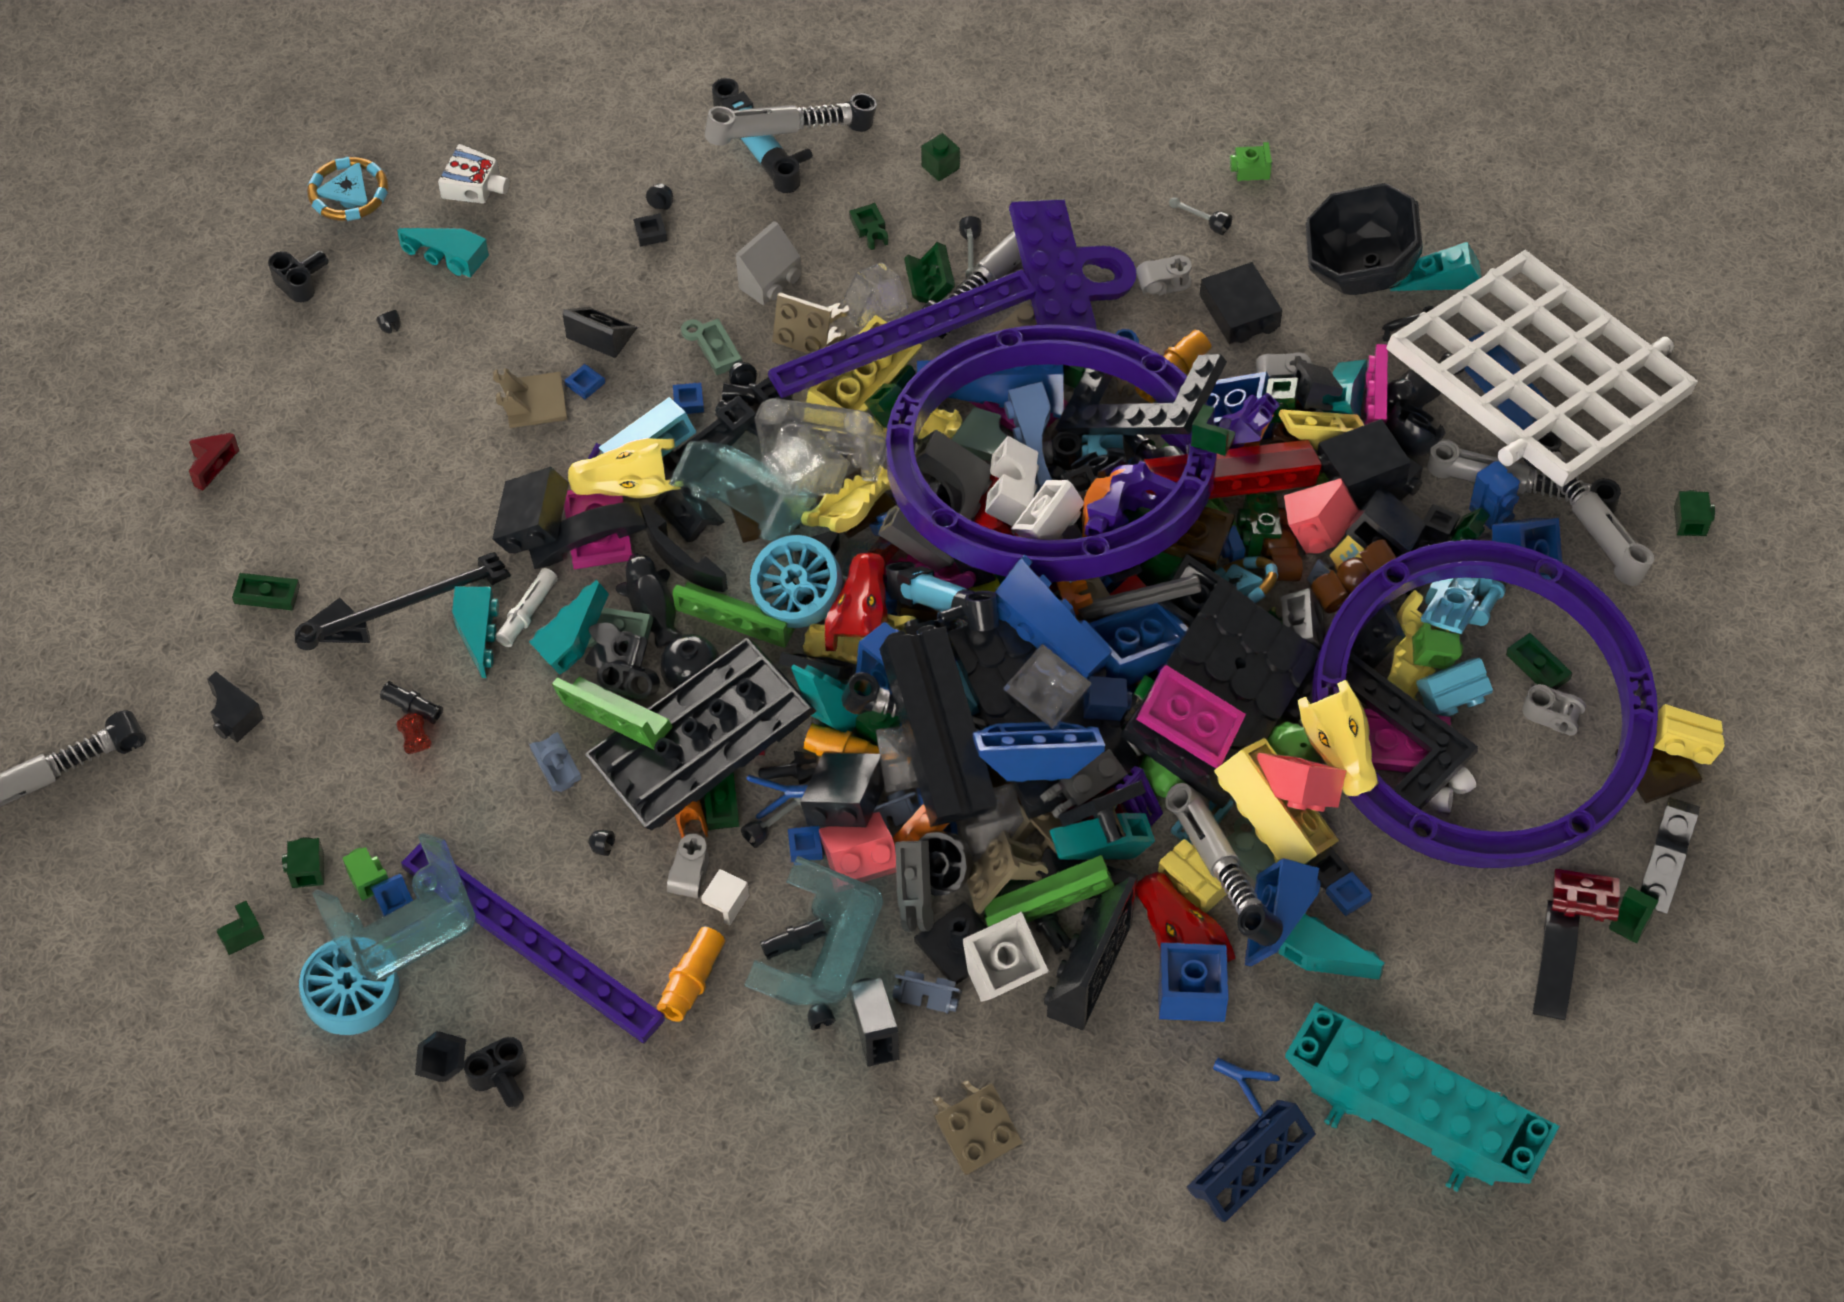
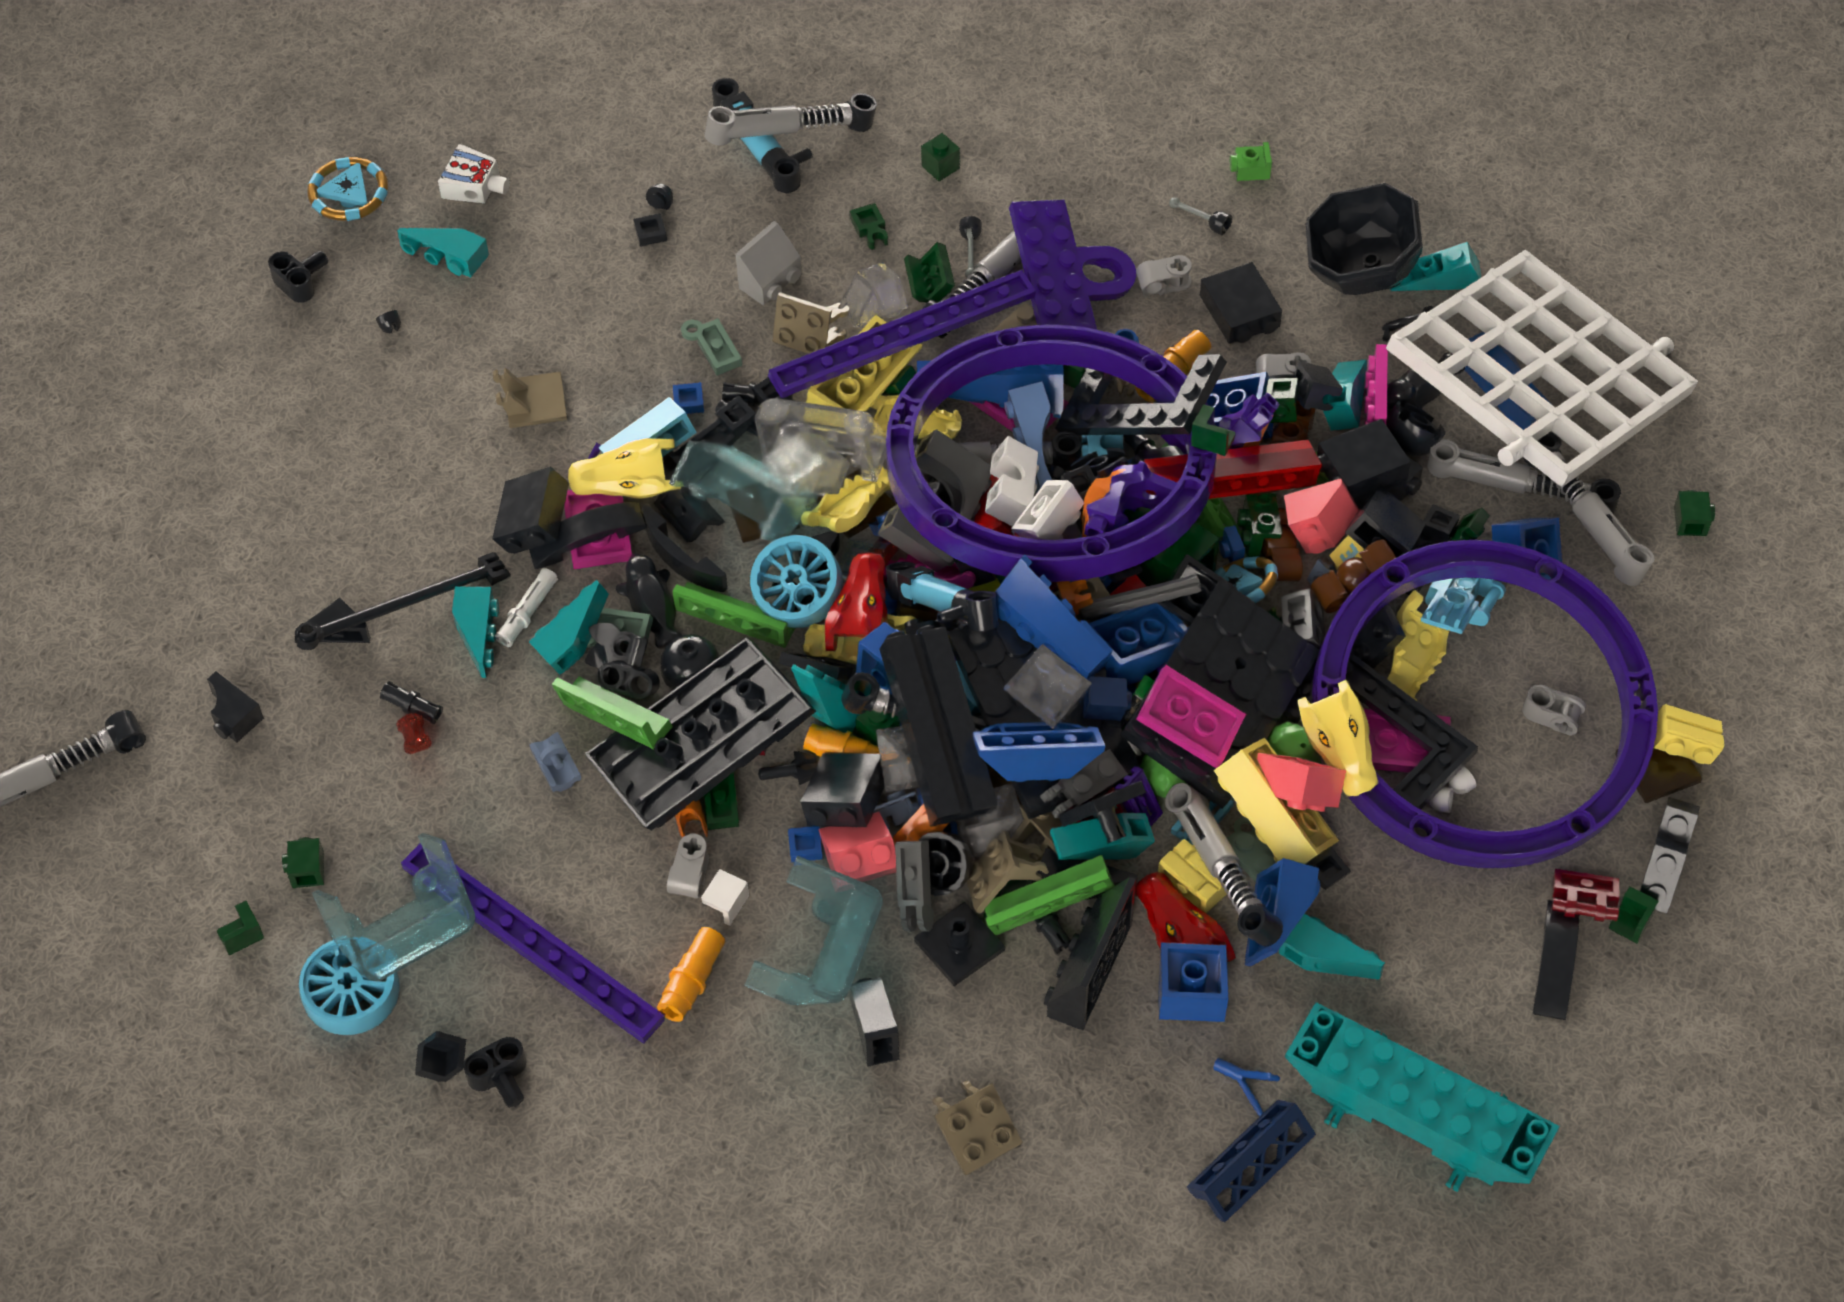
dark red slope [189,433,240,491] -> none
dark green plate [232,573,300,611] -> none
bright green brick [342,847,388,901] -> none
blue plate [370,873,414,918] -> none
black slope [563,307,638,358] -> none
blue tile [564,364,606,400] -> none
black hinge [588,830,615,856] -> none
black plate [729,362,757,385] -> none
black hinge [741,797,802,848] -> none
blue plant [746,775,808,819] -> none
black pin [760,916,827,960] -> none
black hinge [807,1003,836,1030] -> none
dark green panel [864,384,902,428] -> none
sand blue hinge [892,970,962,1014] -> none
sand green tile [952,407,1007,462] -> none
white slope [963,912,1049,1002] -> none
dark brown tile [1162,506,1235,568] -> none
light yellow slope [1279,410,1364,451] -> none
blue plate [1326,872,1372,916] -> none
bright green brick [1412,623,1463,669] -> none
medium azure brick [1416,658,1493,716] -> none
blue brick [1469,461,1520,529] -> none
dark green plate [1506,632,1572,690] -> none

